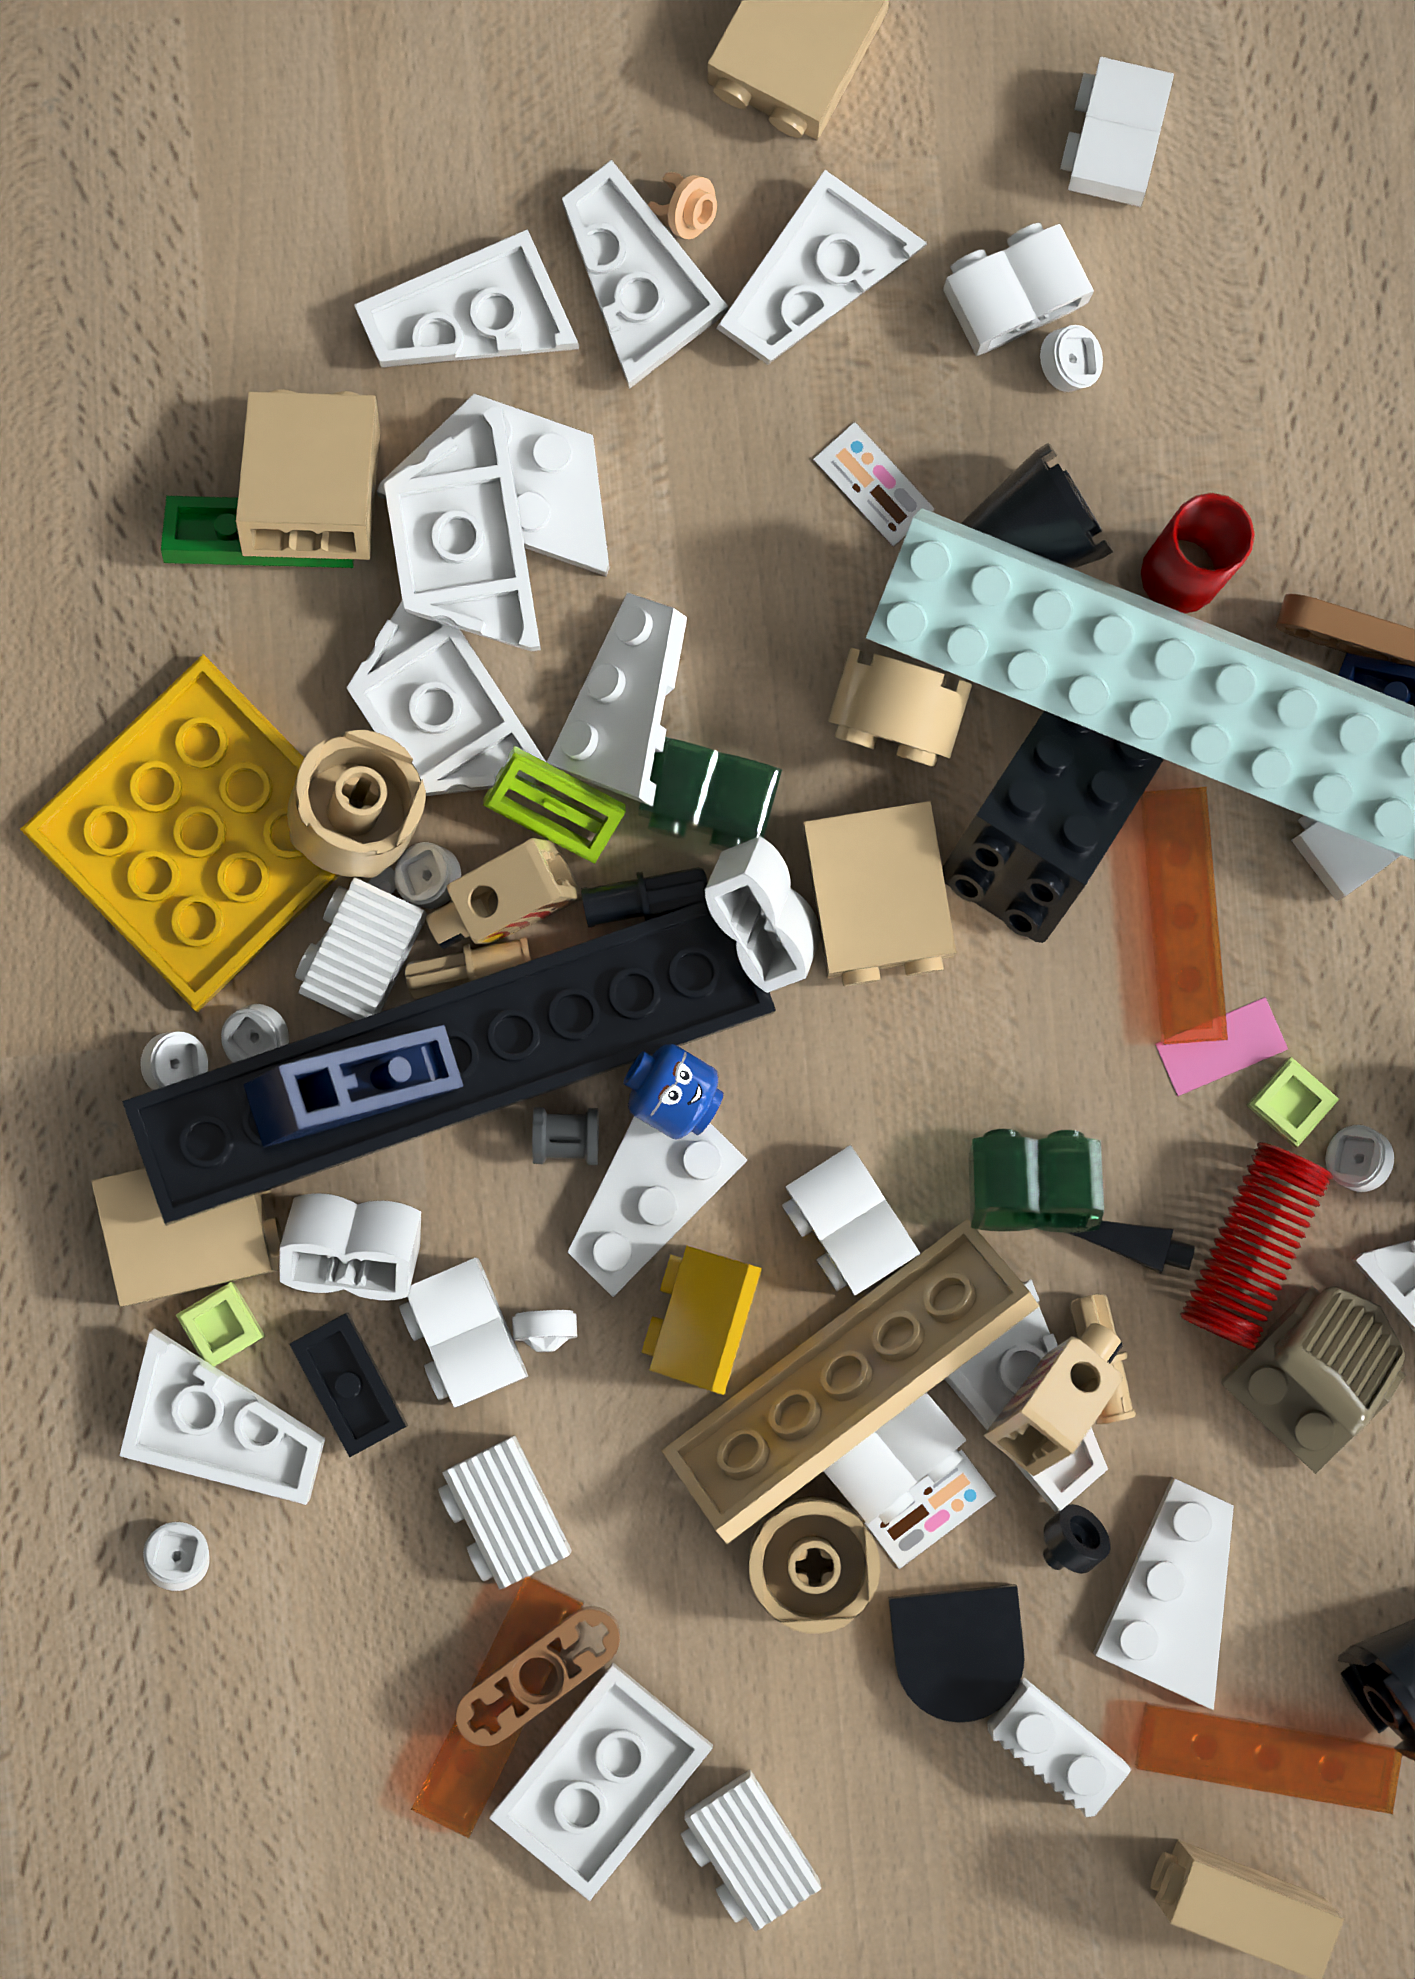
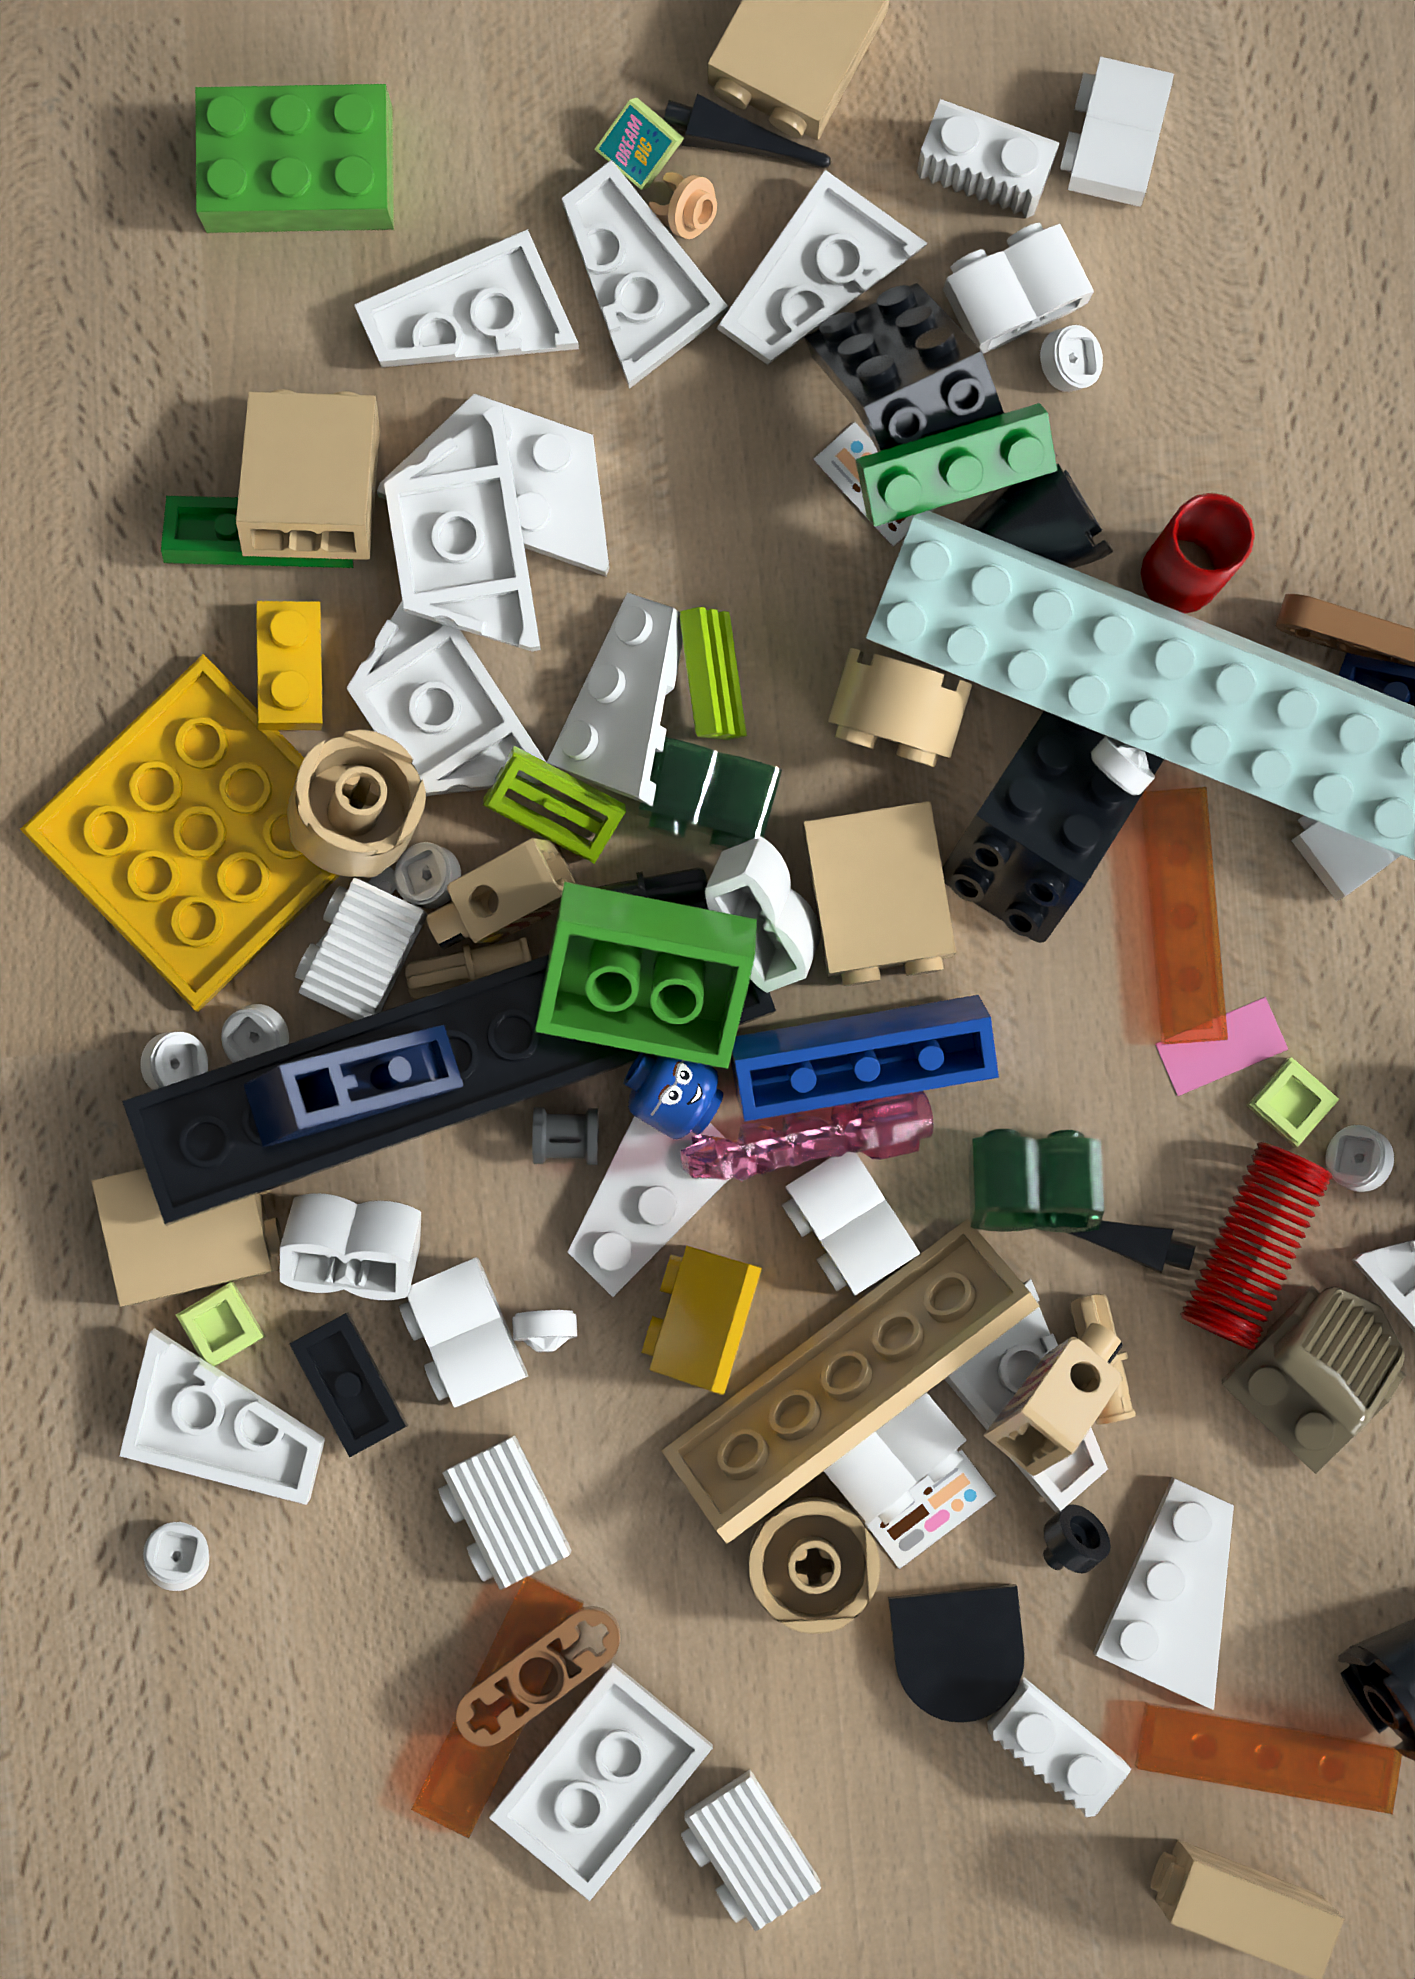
none -> bright green brick [195,84,394,233]
none -> yellow plate [256,601,323,730]
none -> bright green brick [535,882,757,1069]
none -> tile [595,98,684,190]
none -> black piece [663,93,831,169]
none -> lime tile [679,607,747,740]
none -> clear pink sword [681,1091,934,1181]
none -> blue brick [731,995,999,1122]
none -> black bracket [805,283,1004,452]
none -> plate [855,403,1057,527]
none -> white brick [917,99,1059,218]
none -> white tile [1091,736,1155,795]

